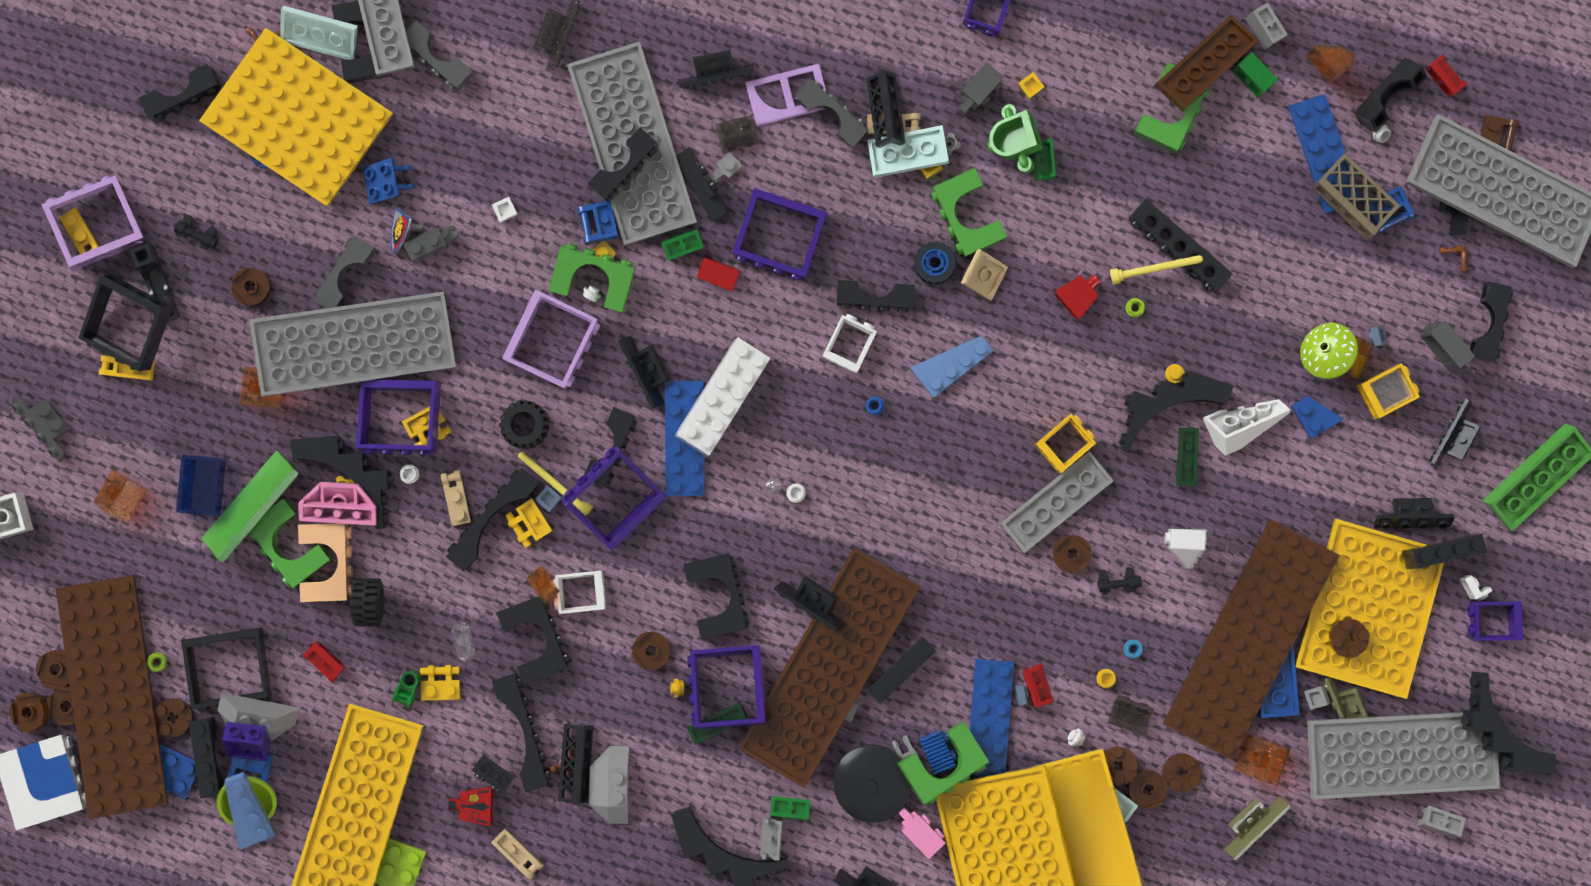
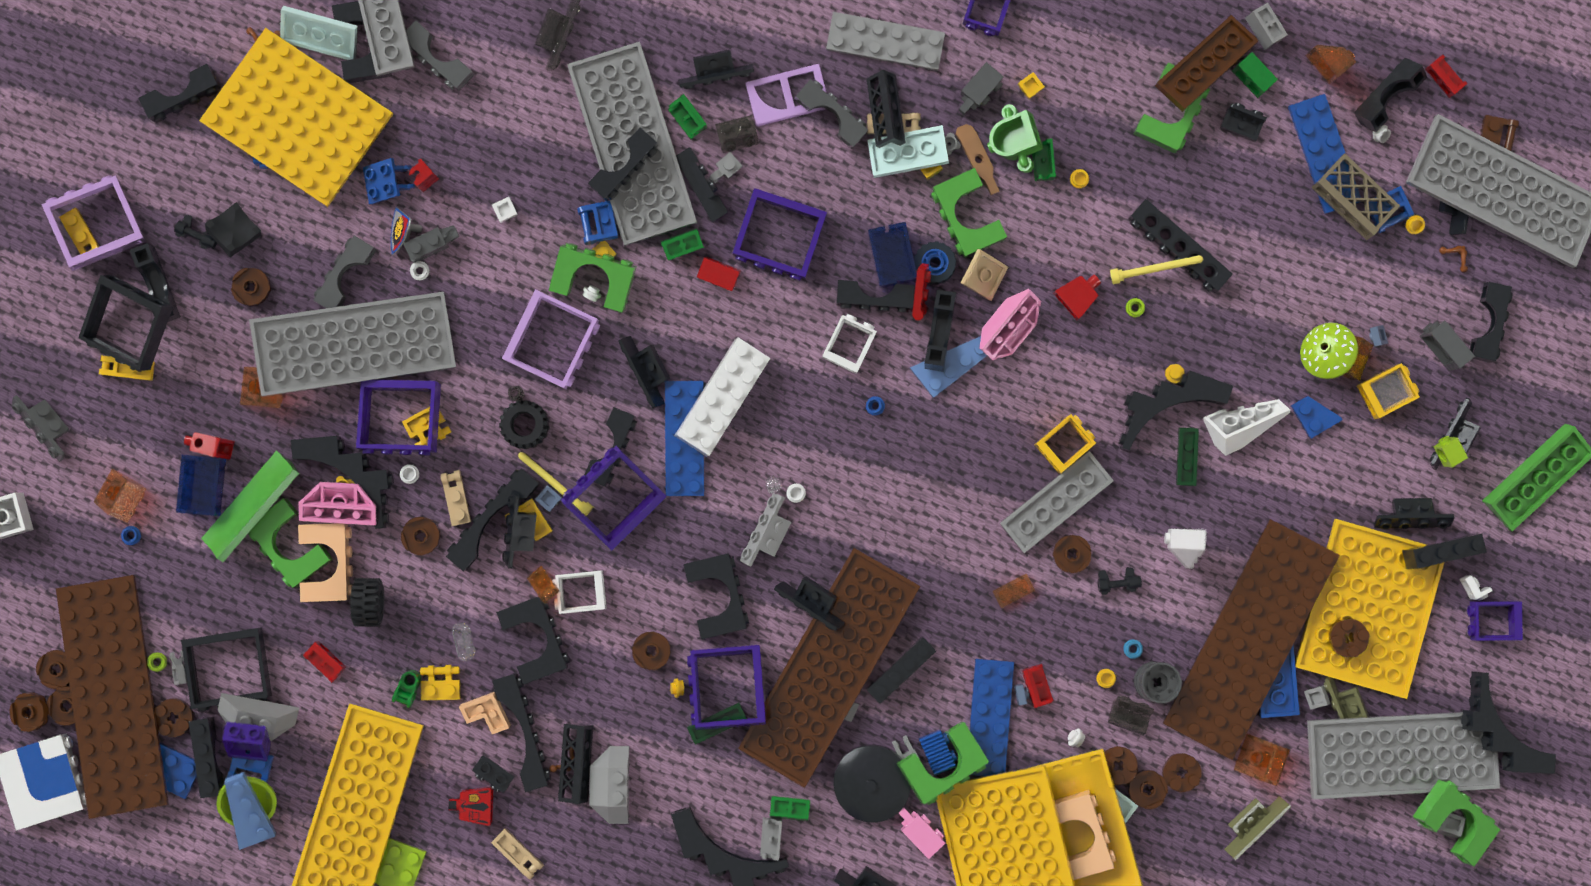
none -> blue plate [121,526,141,545]
none -> light grey plate [169,651,187,685]
none -> red torso [184,432,235,460]
none -> black brick [205,202,261,257]
none -> reddish brown plate [401,517,440,555]
none -> red hinge [409,158,439,192]
none -> white plate [410,261,429,280]
none -> light nougat plate [459,692,511,734]
none -> black bracket [502,490,537,569]
none -> clear smoke pin [508,386,525,401]
none -> green hinge [668,94,707,140]
none -> light grey bracket [740,493,791,567]
none -> light grey plate [826,12,945,71]
none -> clear blue piece [867,222,917,289]
none -> red plate [912,263,931,320]
none -> black arch [924,290,956,372]
none -> medium nougat piece [955,124,1000,195]
none -> bright pink wedge [980,289,1041,360]
none -> clear orange plate [992,574,1035,608]
none -> light nougat arch [1054,790,1116,880]
none -> yellow plate [1070,169,1089,189]
none -> dark grey wheel [1134,661,1182,703]
none -> black bracket [1220,103,1267,142]
none -> yellow plate [1406,215,1425,234]
none -> bright green arch [1412,780,1500,867]
none -> lime brick [1433,436,1468,467]

